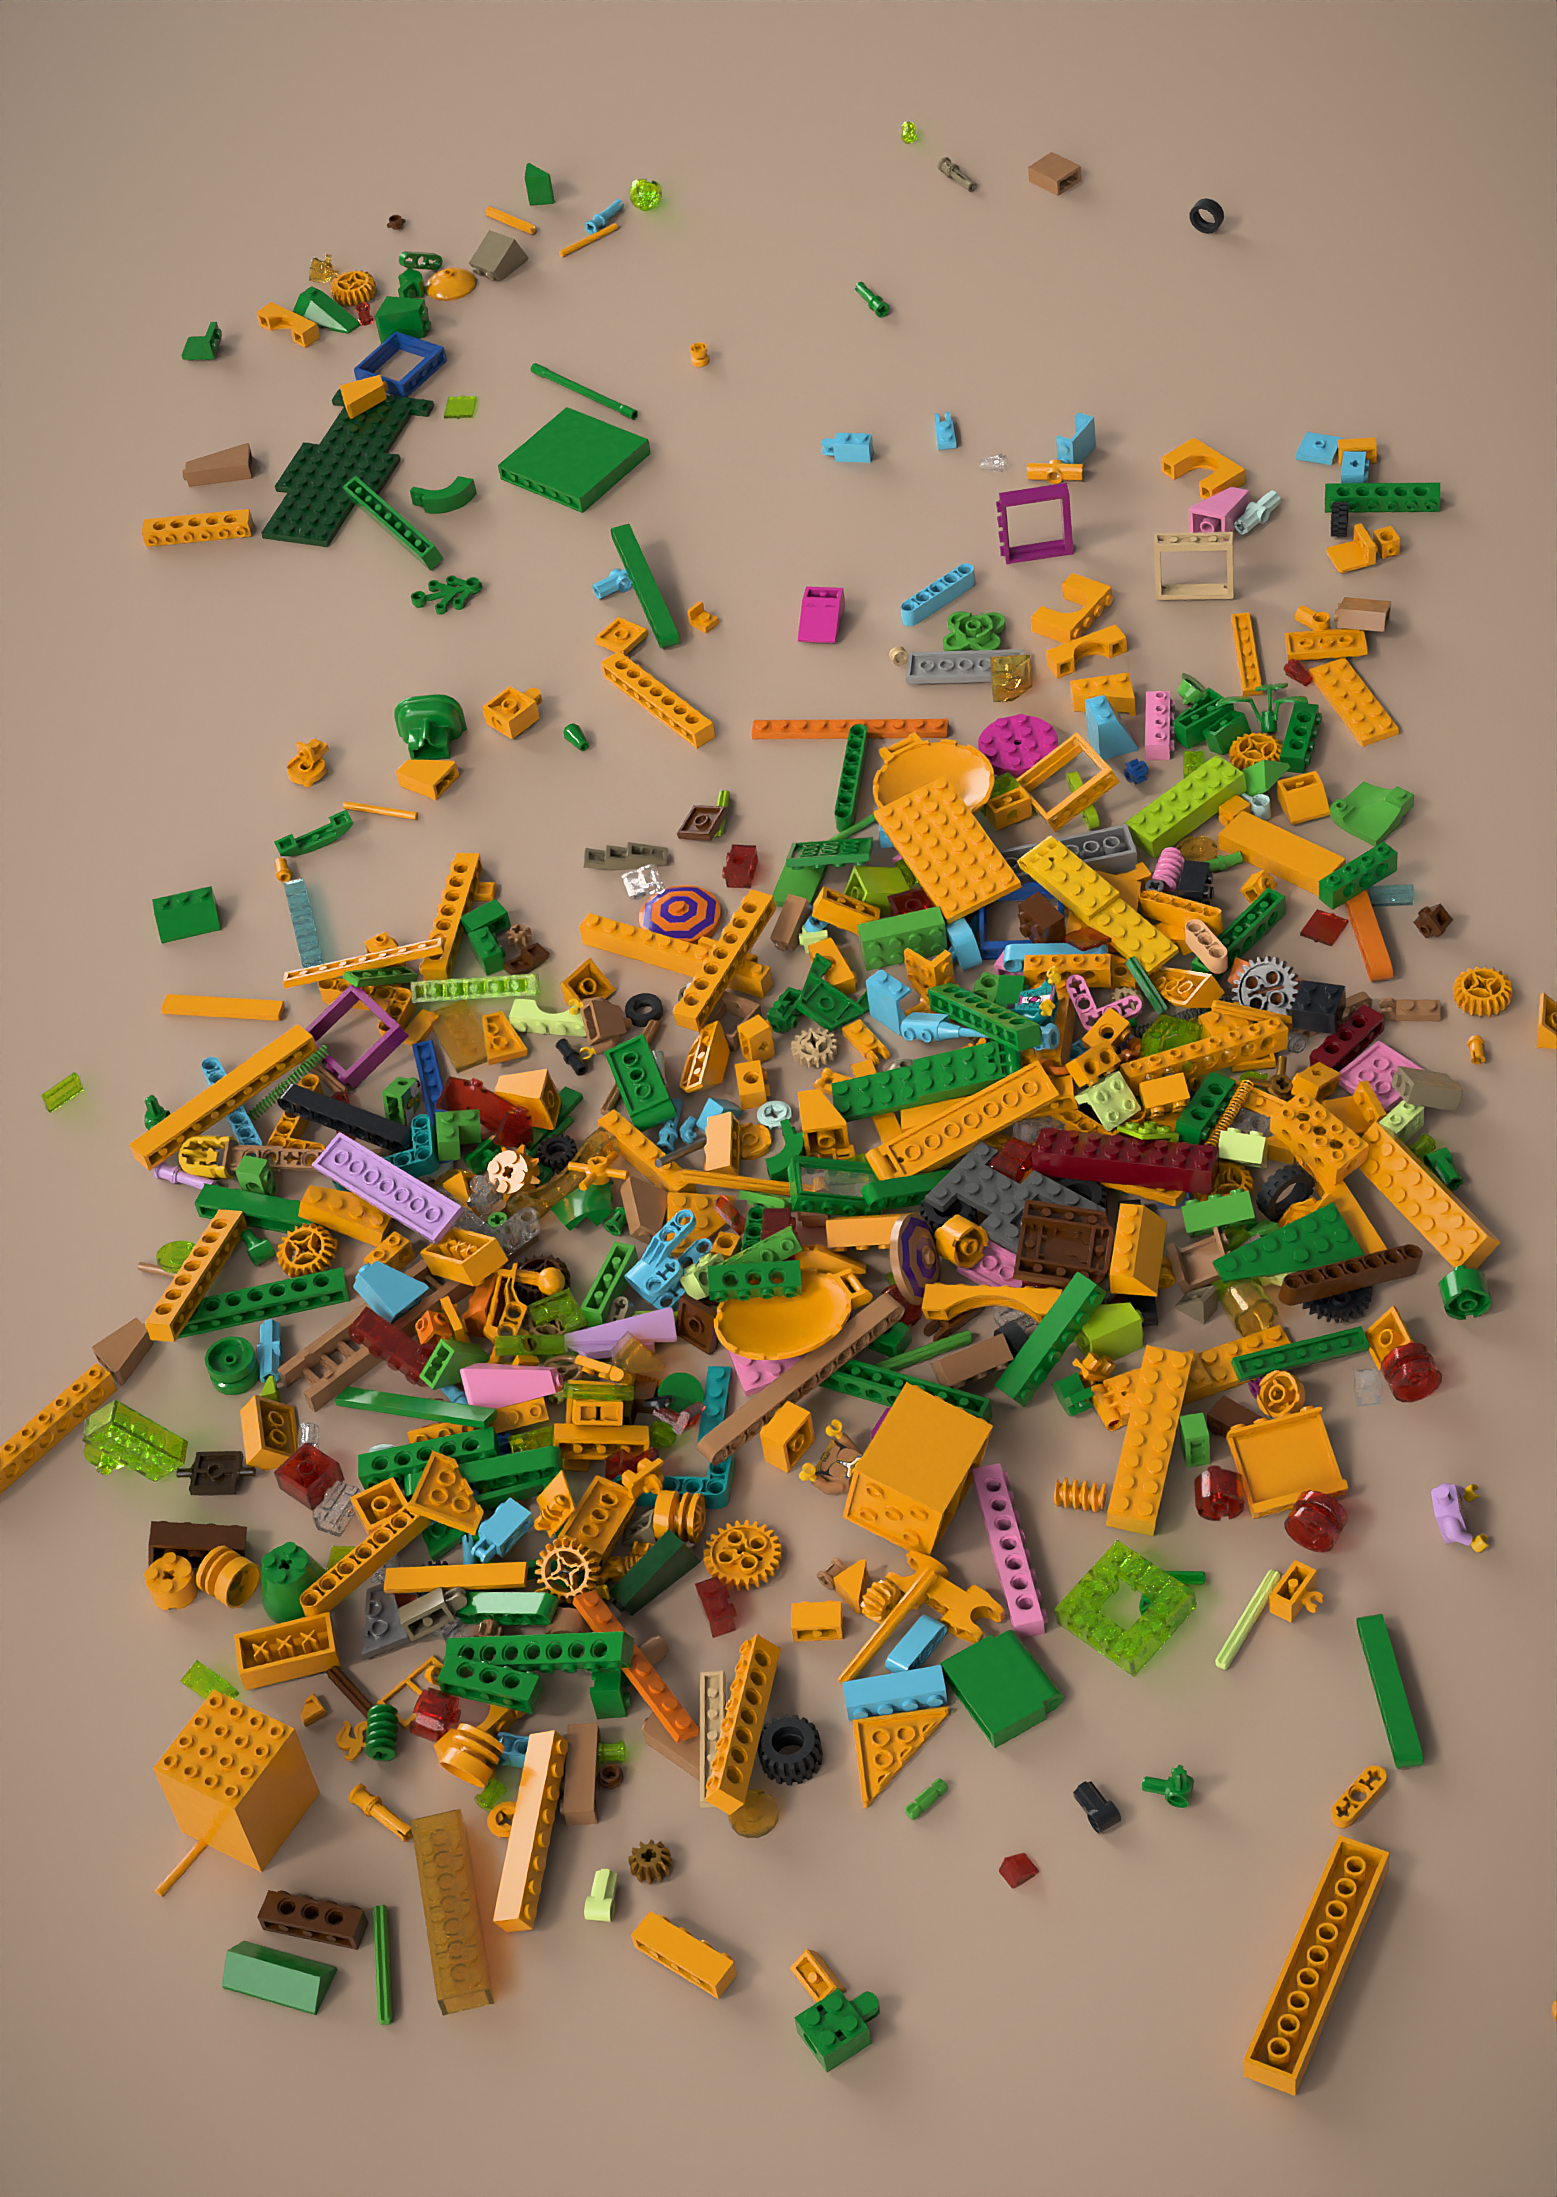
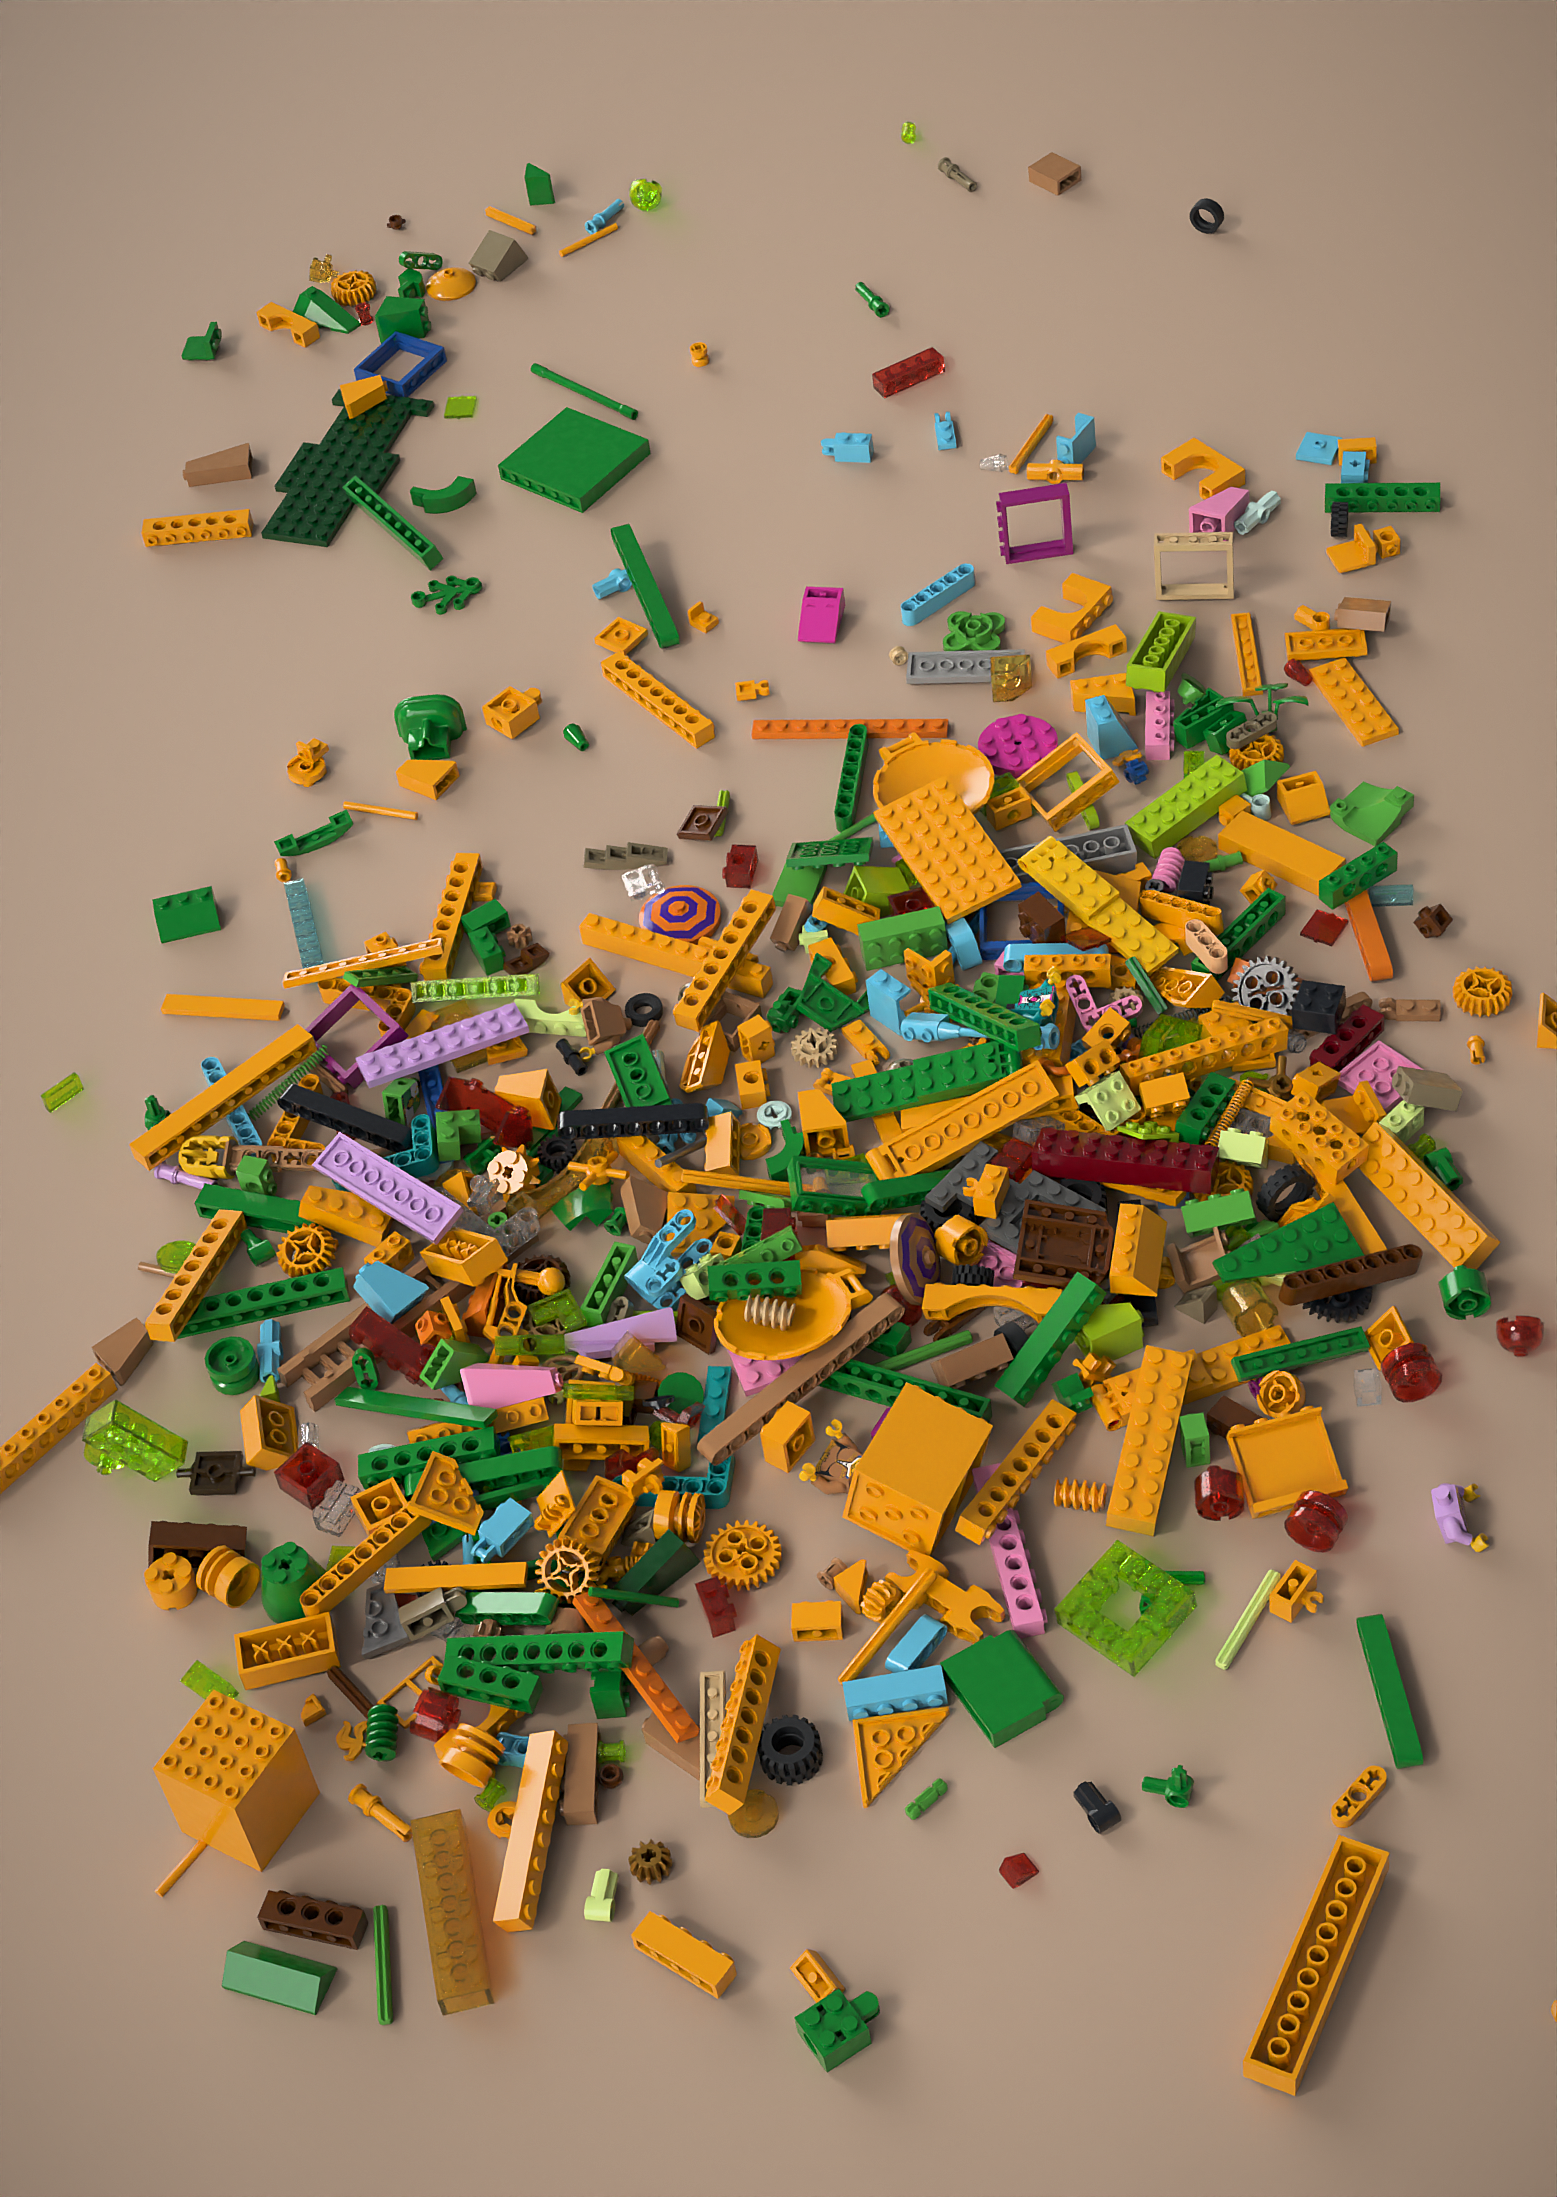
green brick [1280,703,1322,774] -> none
none -> green beam [352,1348,380,1390]
none -> lavender plate [355,1002,529,1088]
none -> black beam [557,1103,709,1140]
none -> green bar [588,1587,679,1608]
none -> light orange slope [661,1422,691,1473]
none -> light orange plate [735,680,770,701]
none -> tan piece [744,1293,796,1331]
none -> clear red brick [872,347,945,399]
none -> black tyre [952,1264,995,1287]
none -> light orange brick [955,1399,1077,1545]
none -> light orange brick [963,1164,1010,1219]
none -> light orange axle [1009,414,1054,474]
none -> light orange piece [1112,749,1142,767]
none -> lime brick [1126,611,1196,692]
none -> dark tan beam [1226,712,1277,749]
none -> clear red cylinder [1496,1316,1544,1357]

